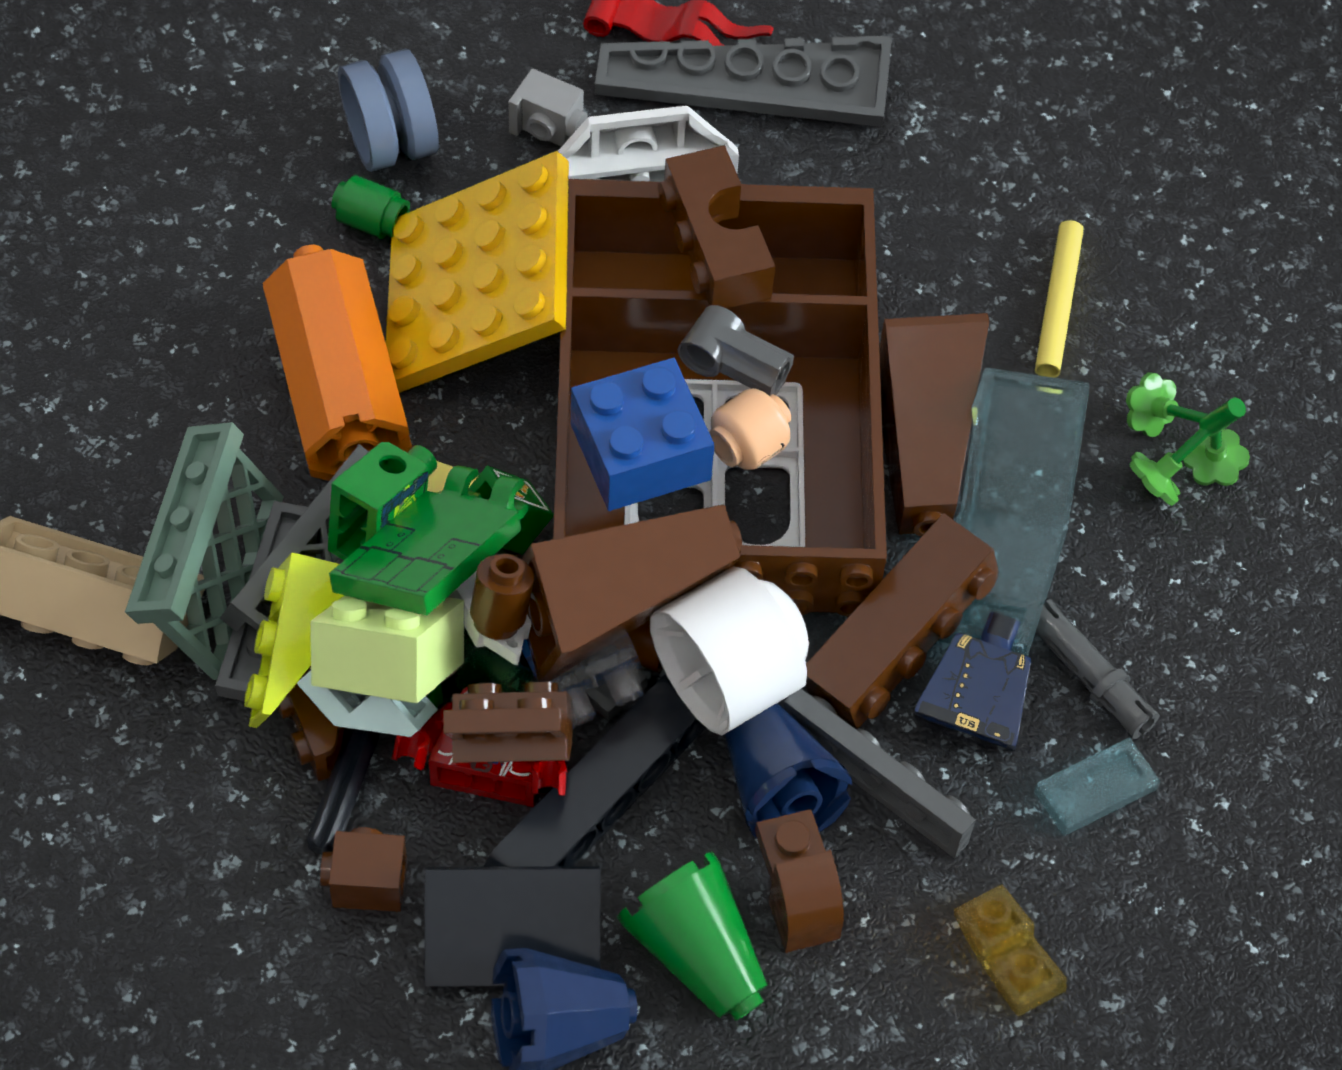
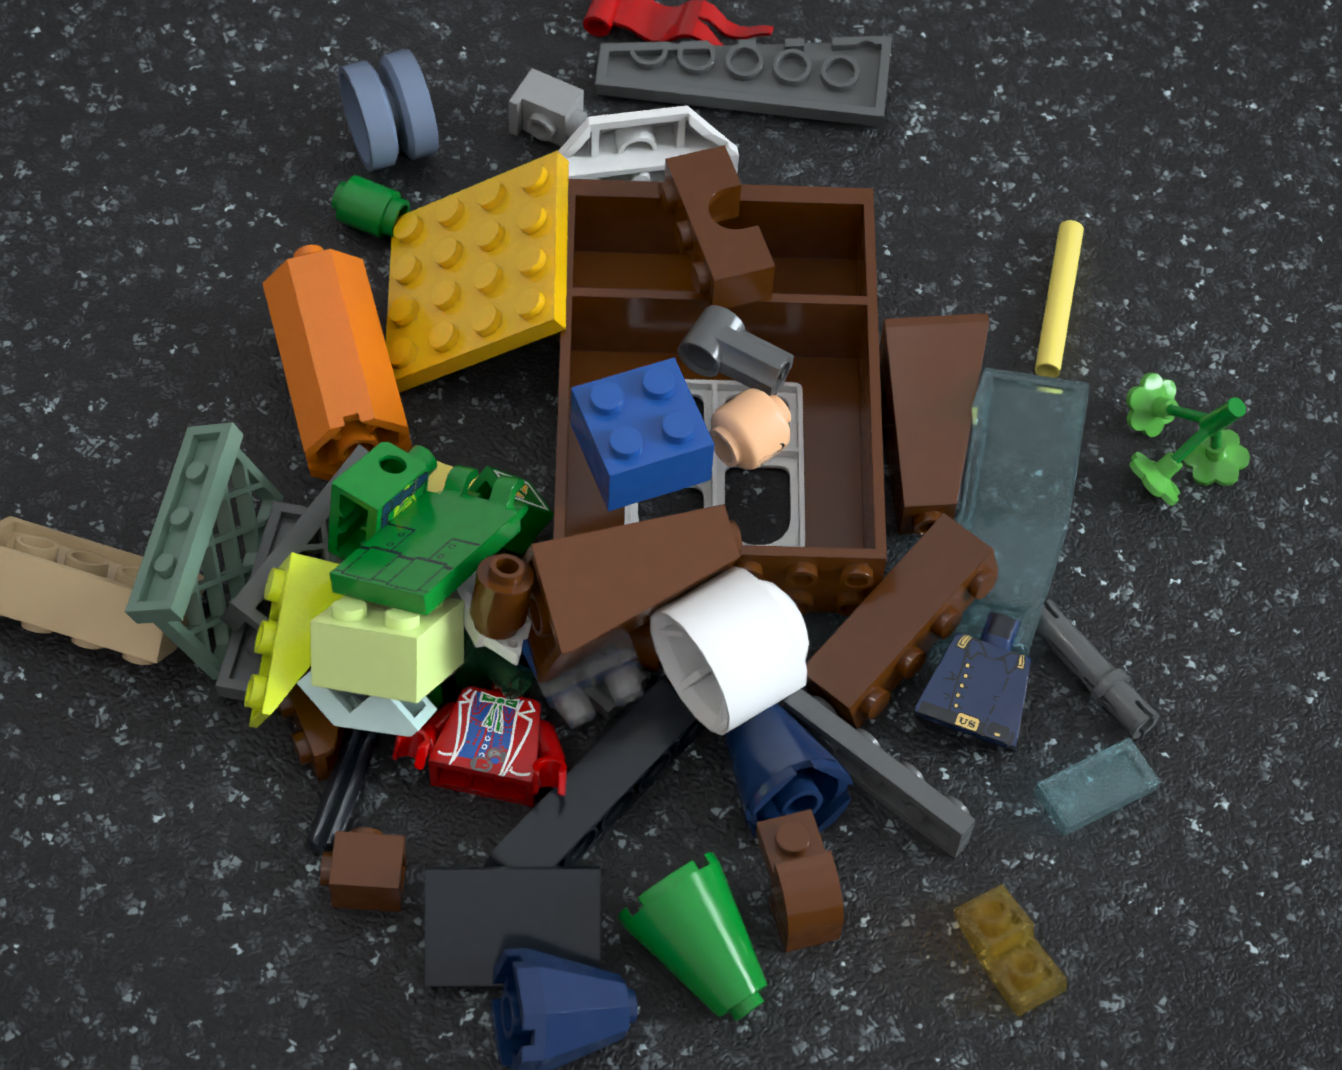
reddish brown brick [444,682,573,763] -> none

